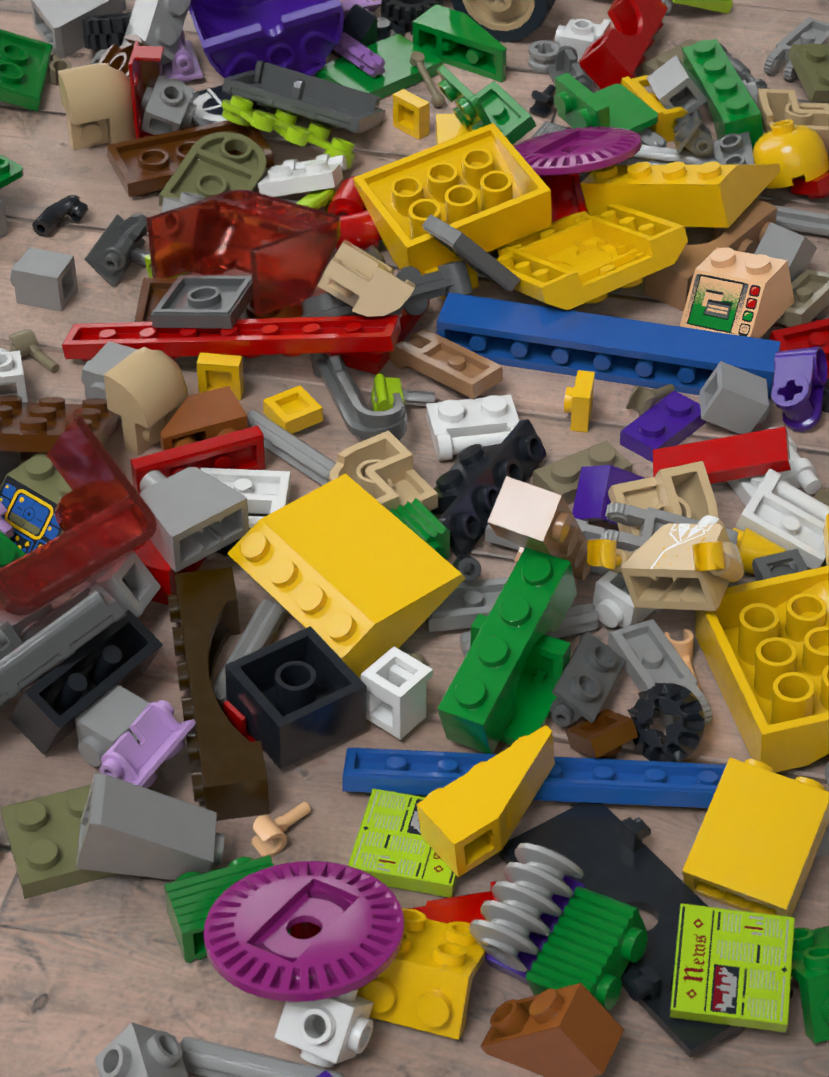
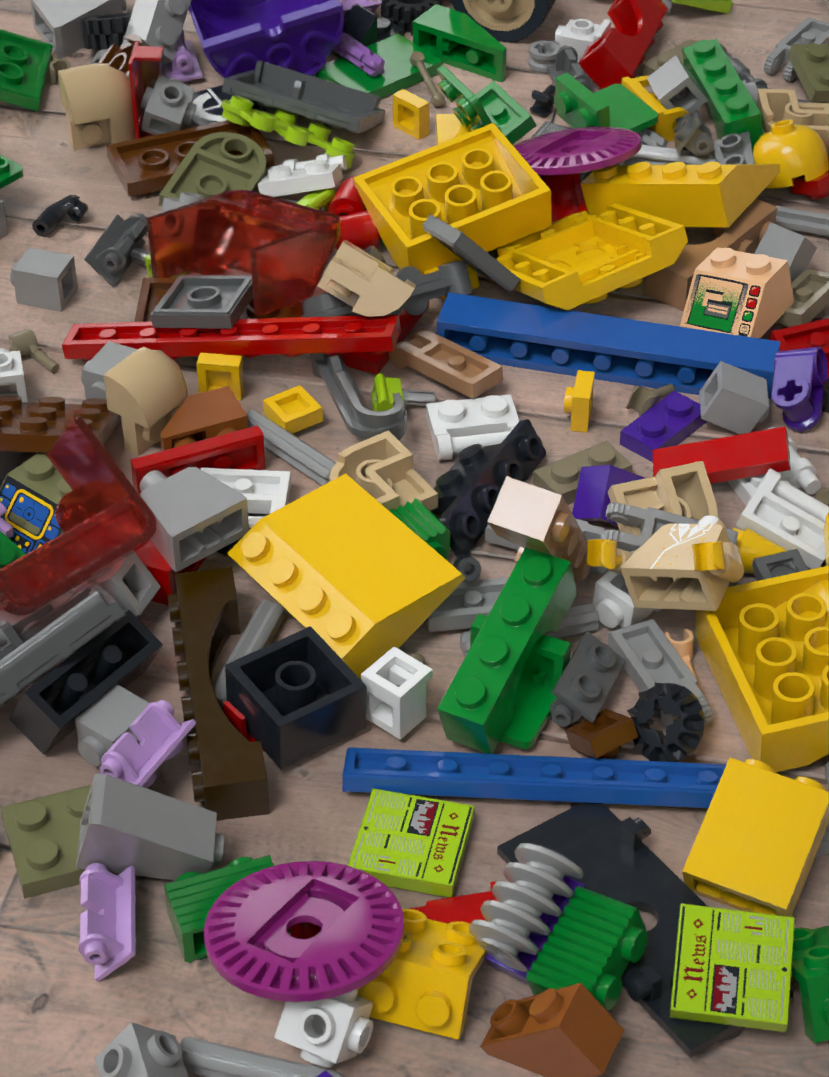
light nougat hand [251,802,311,857] -> none
yellow slope [417,725,555,878] -> none
none -> lavender hinge [78,863,137,982]

